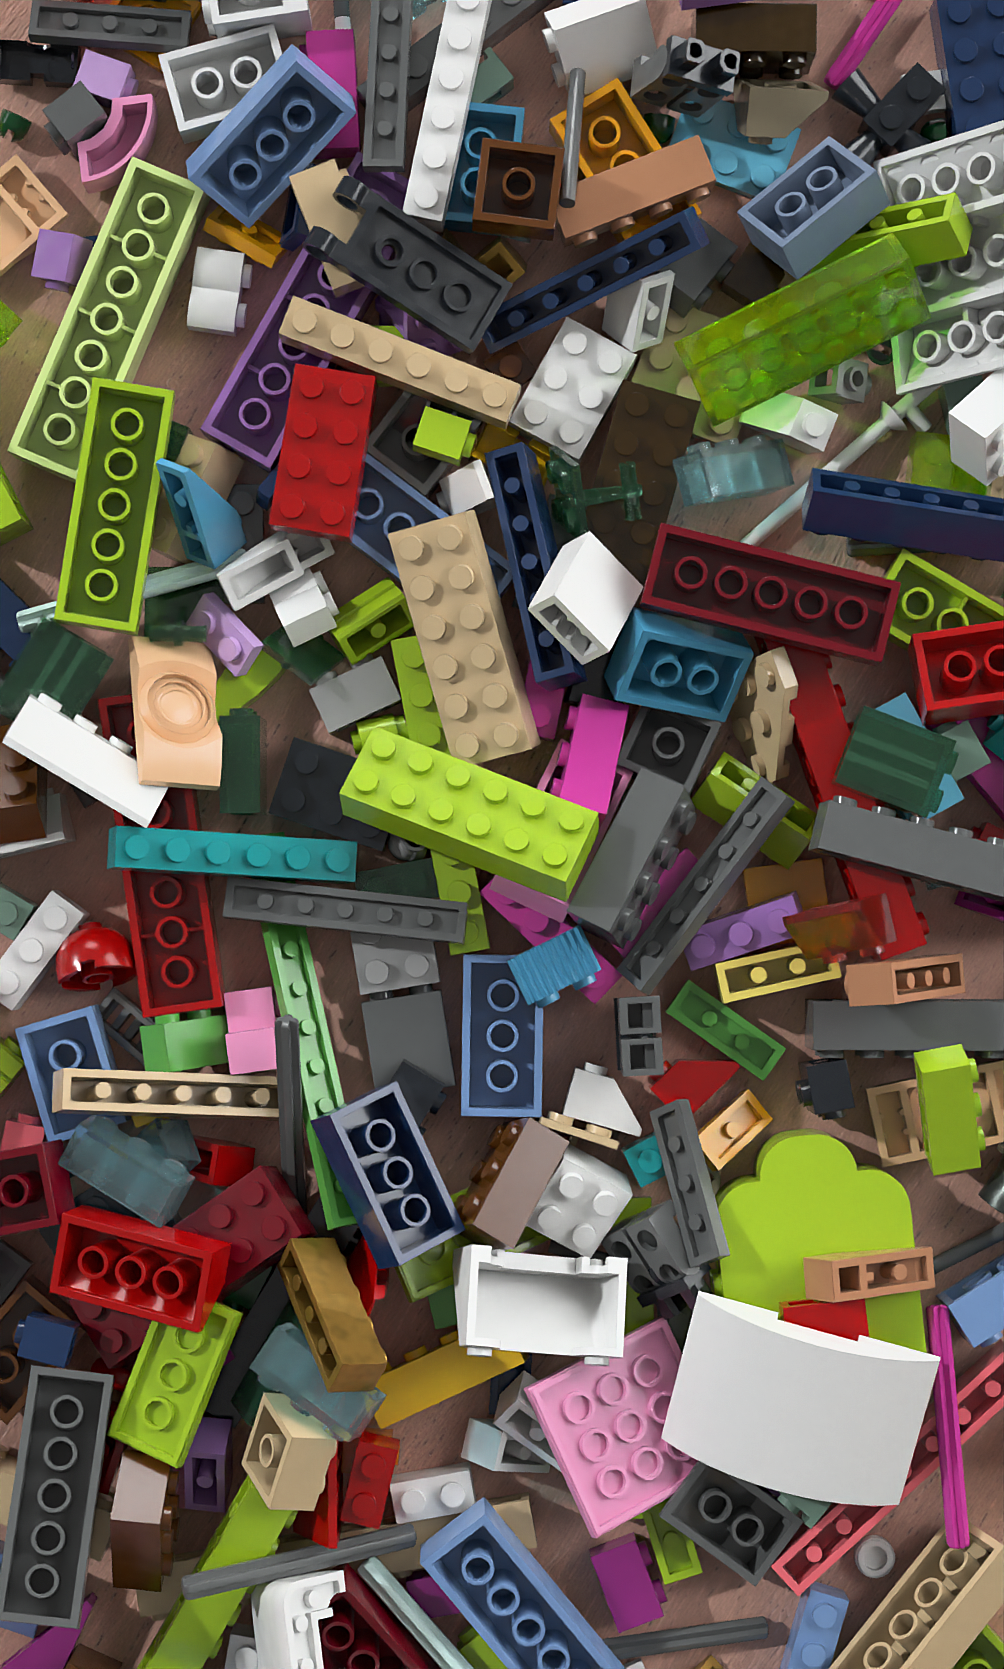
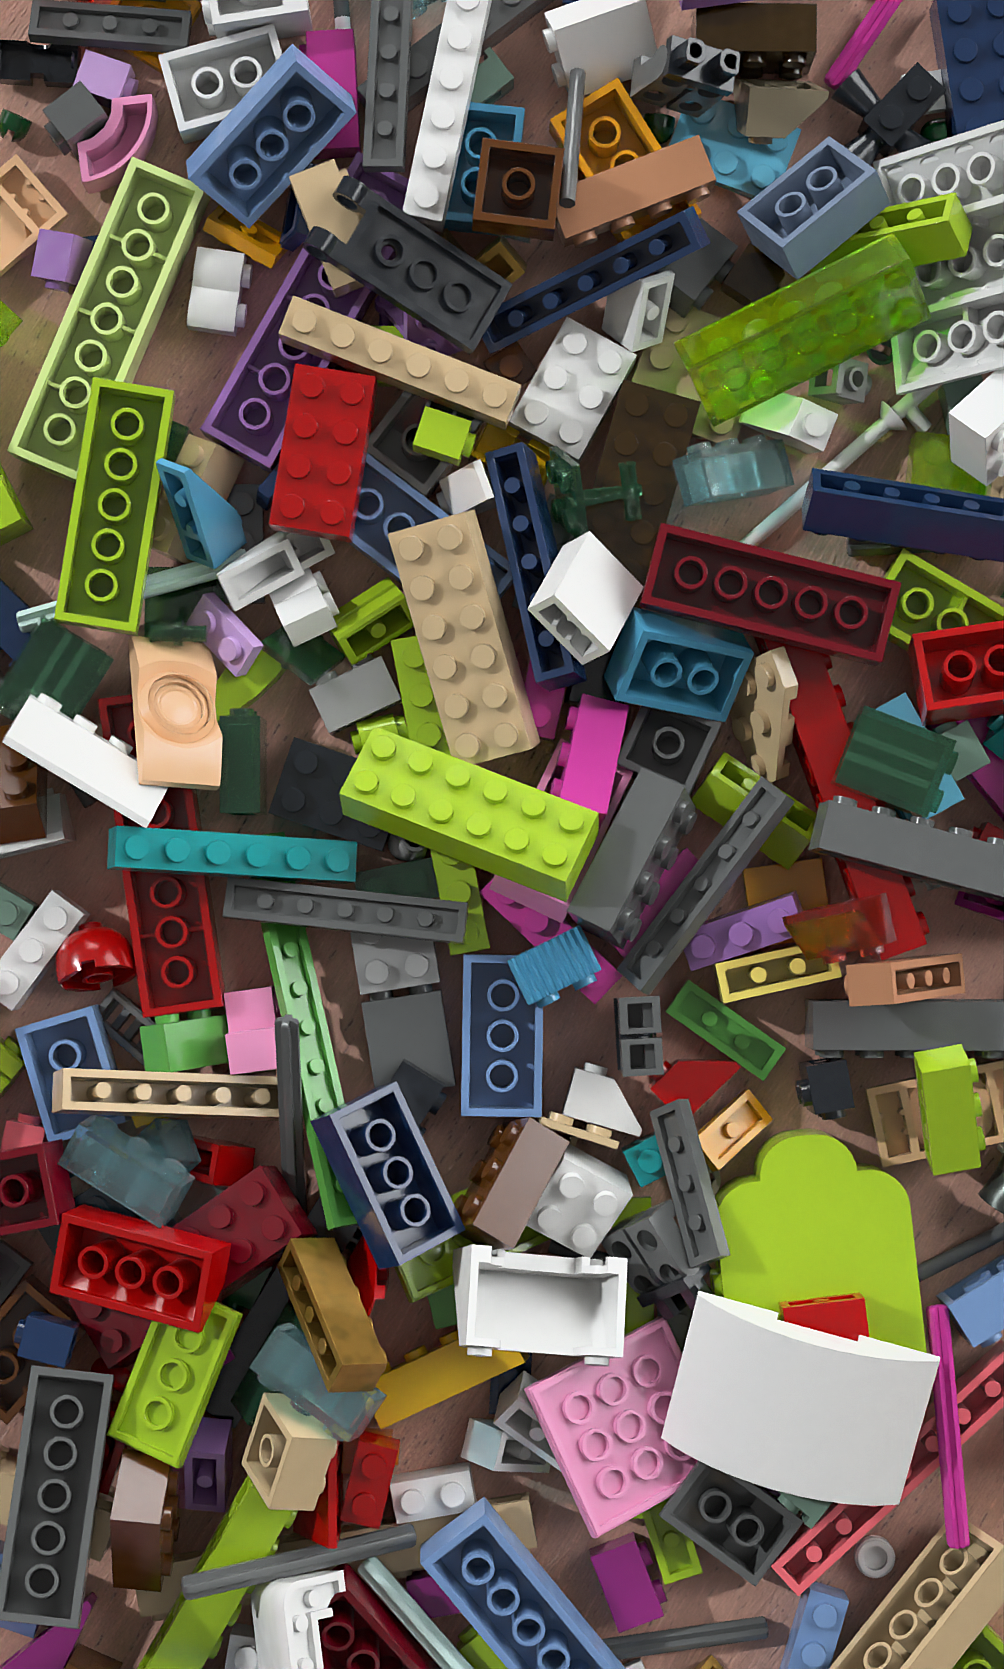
nougat slope [803,1246,935,1303] -> none

